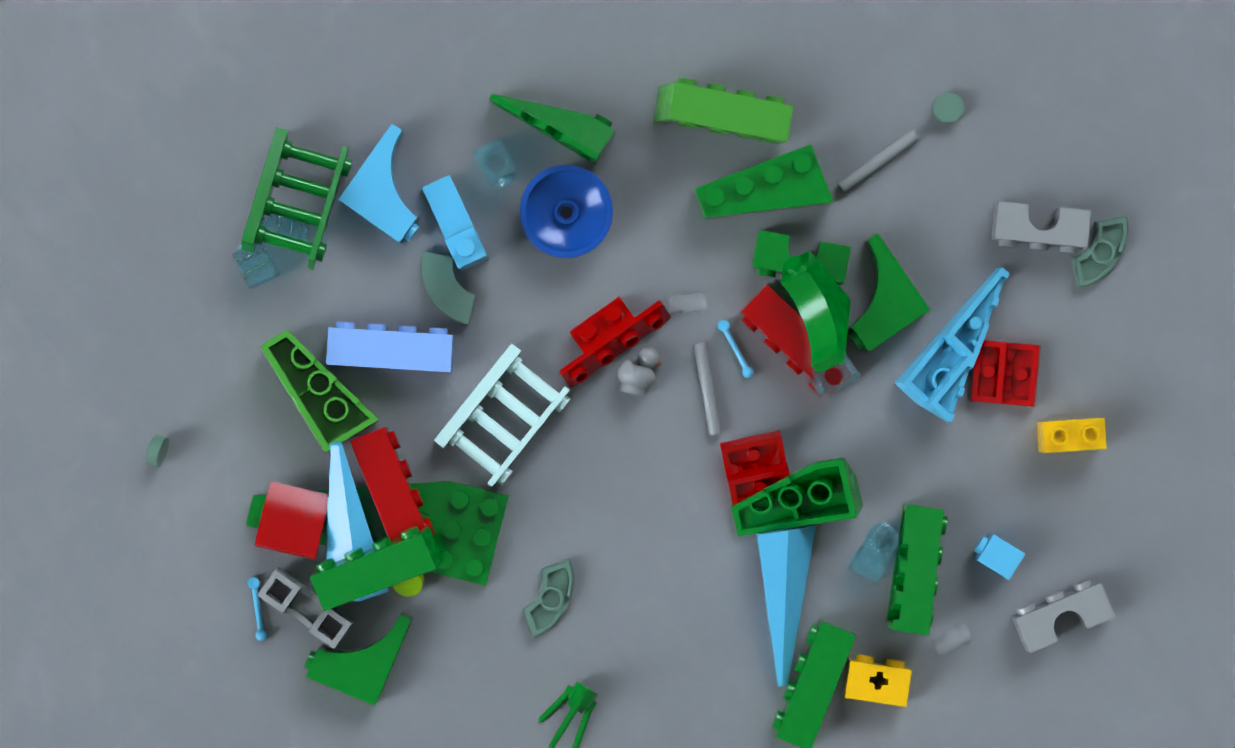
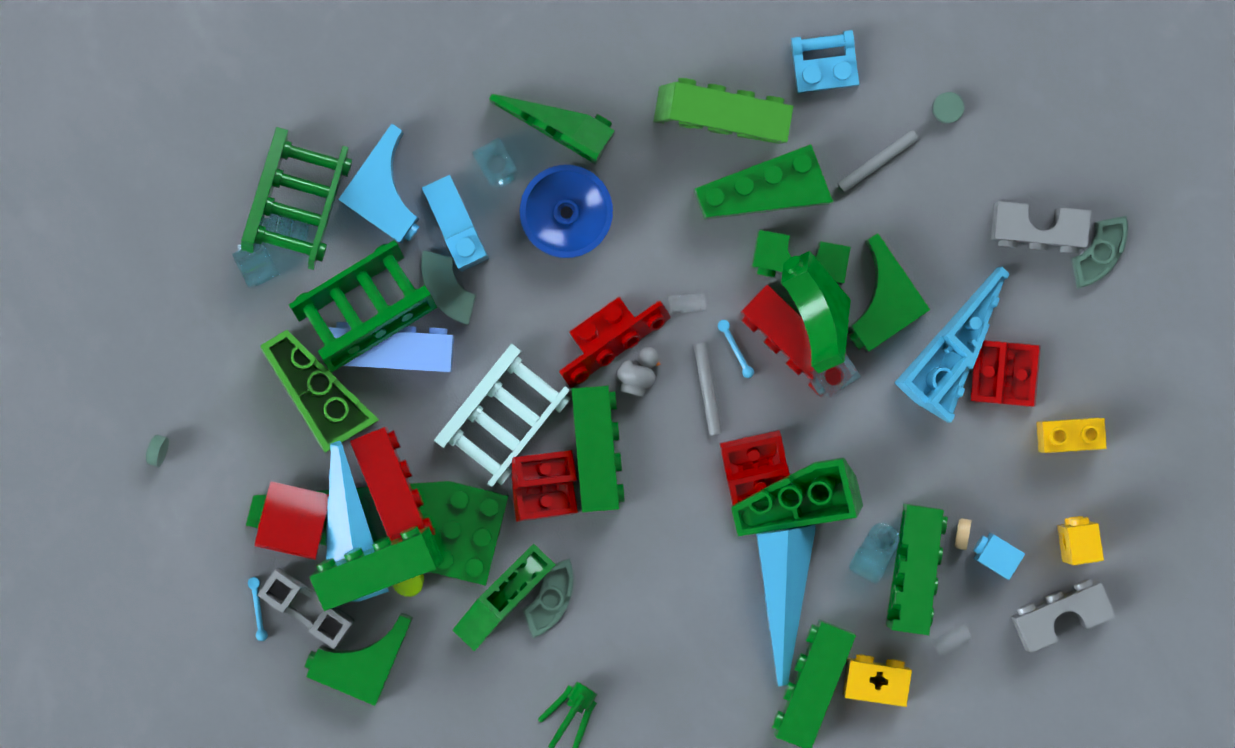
none -> green fence [288,240,437,373]
none -> green arch [452,543,556,651]
none -> red slope [512,450,578,522]
none -> green brick [572,385,625,513]
none -> medium azure plate [791,30,859,94]
none -> tan tile [954,518,972,550]
none -> yellow brick [1057,516,1104,565]

